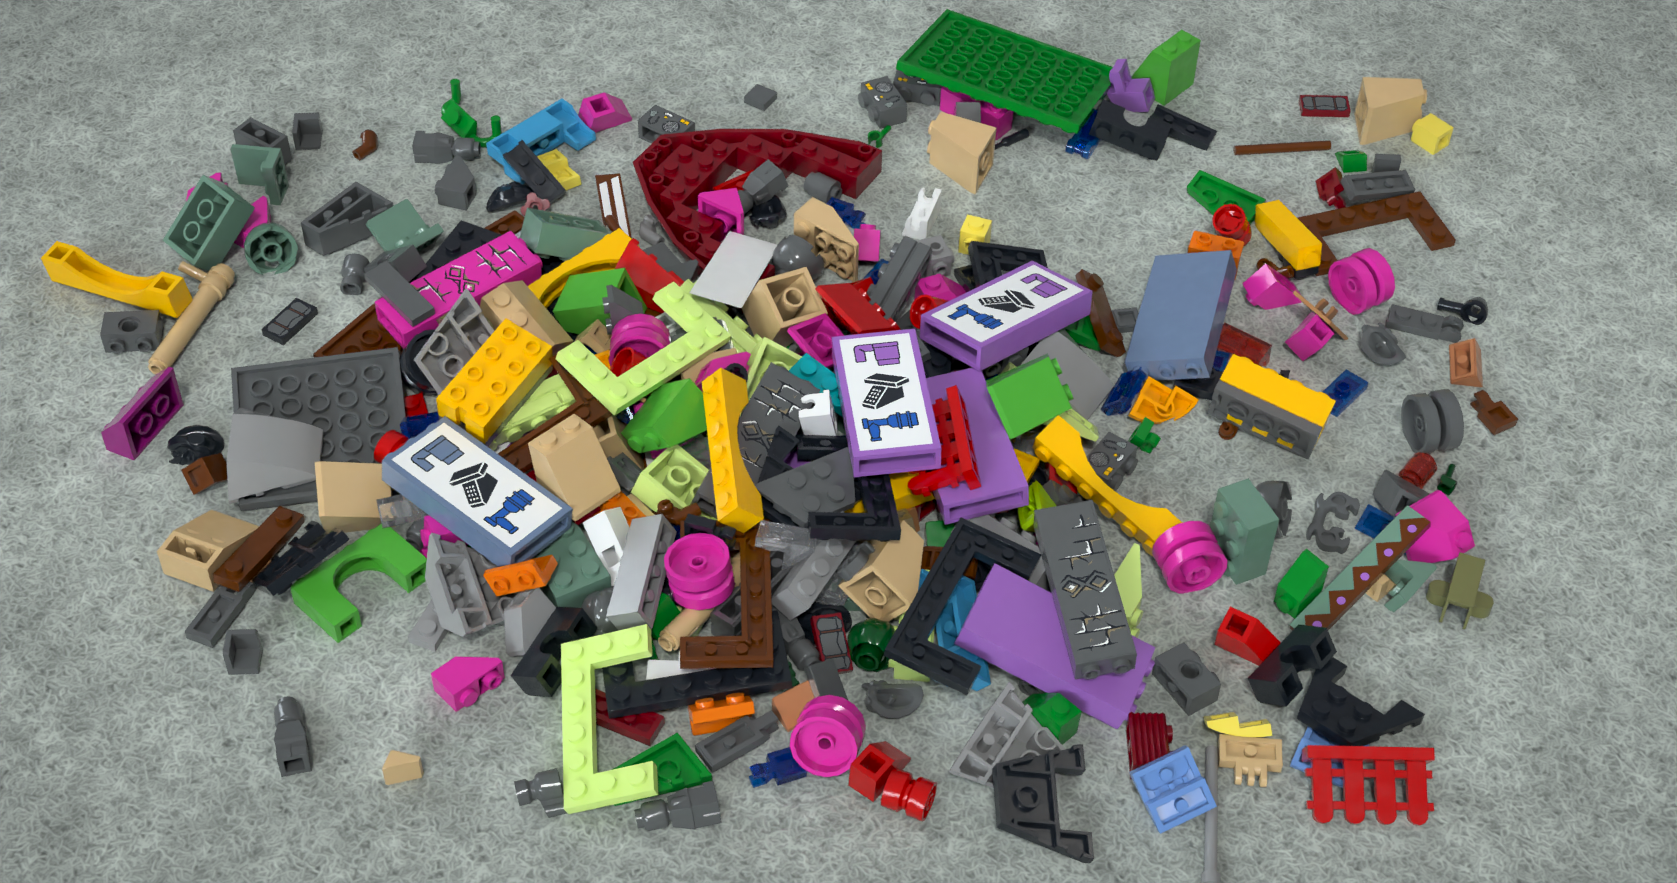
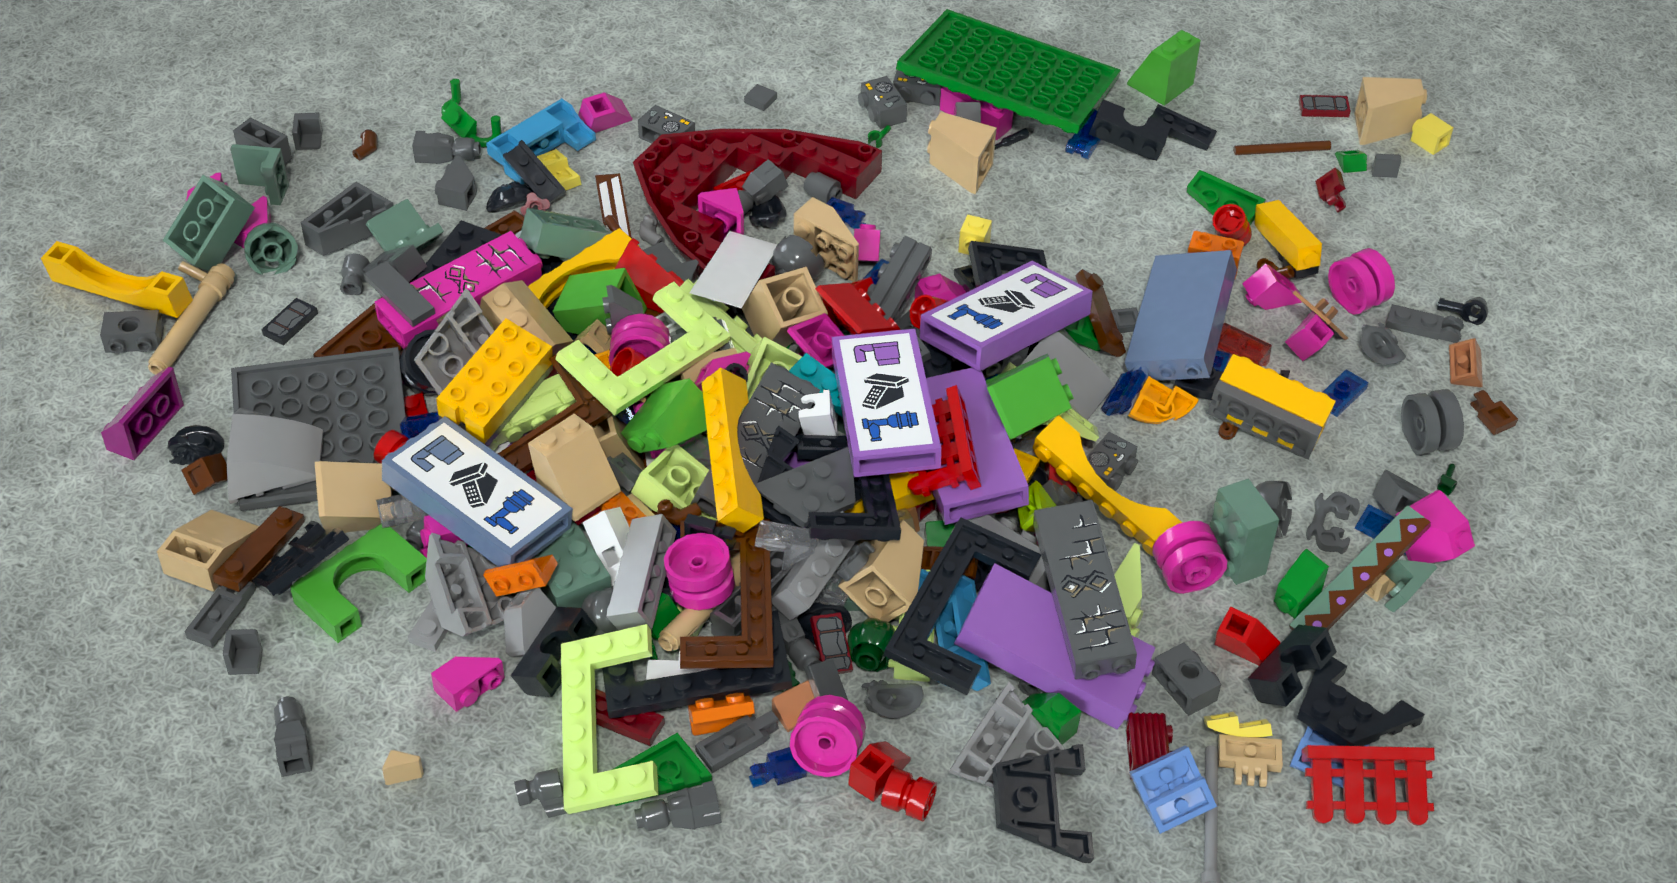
white hinge [902,187,942,240] -> none
light grey brick [917,235,954,277] -> none
medium lavender brick [1107,59,1155,112] -> none
green tile [1128,417,1161,454] -> none
reddish brown plate [1298,191,1456,277] -> none
dark grey plate [1341,170,1416,201] -> none
clear red brick [1399,452,1437,489] -> none
olive piece [1426,552,1494,630] -> none

